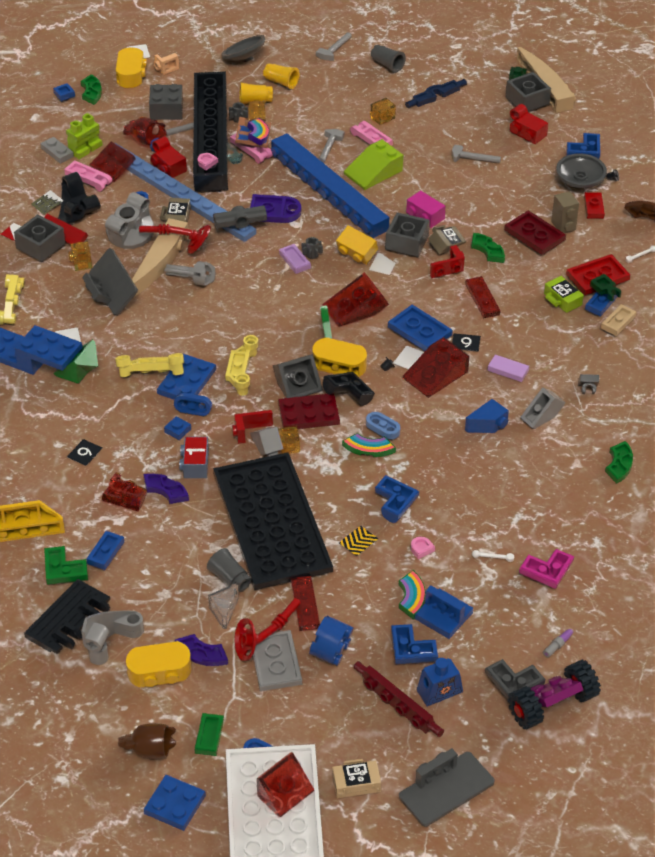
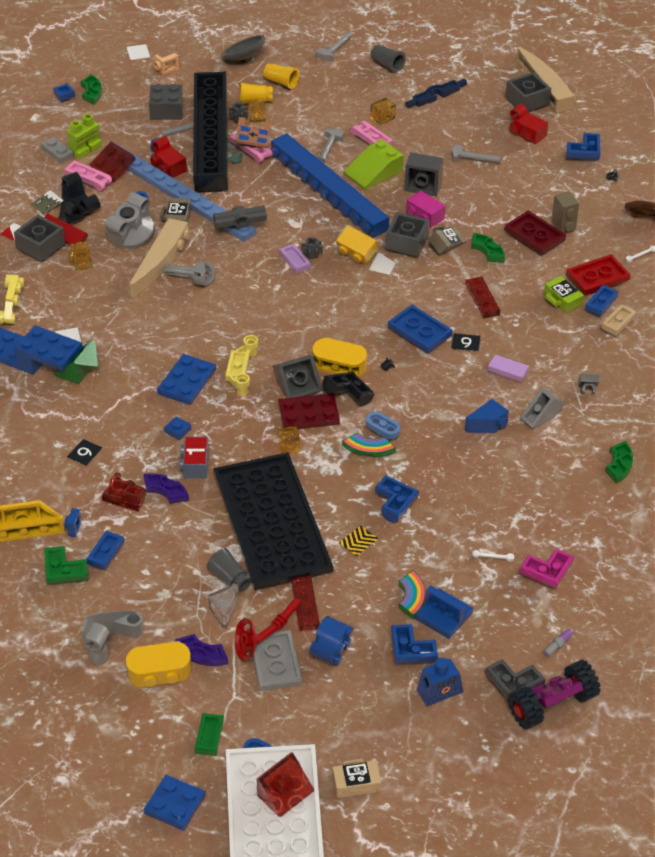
black hinge [24,579,110,654] -> none
dark grey bracket [82,248,138,315] -> none
light yellow plate [115,353,184,377] -> none
yellow brick [116,47,147,88] -> none
reddish brown piece [118,723,176,759] -> none
clear red piece [123,117,167,146] -> none
red dish [139,224,211,254] -> none
blue plate [174,393,212,416] -> none
bright pink tile [198,153,218,170] -> none
red bracket [232,410,273,444] -> none
tile [247,118,269,146] -> none
dark purple tile [250,194,301,223] -> none
light grey slope [250,427,283,457] -> none
green tile [320,305,333,339] -> none
clear red slope [322,272,389,327] -> none
dark red plate [354,661,444,737] -> none
white sticker [393,346,426,371] -> none
dark grey bracket [399,748,495,827] -> none
clear red slope [403,337,470,398] -> none
bright pink tile [411,537,435,559] -> none
red bracket [430,245,465,278] -> none
dark green plate [509,67,527,80] -> none
dark grey dish [556,154,607,188] -> none
red plate [584,192,605,219] -> none
dark green plate [590,274,621,301] -> none
none -> blue plate [65,508,82,537]
none -> dark grey brick [405,152,443,197]

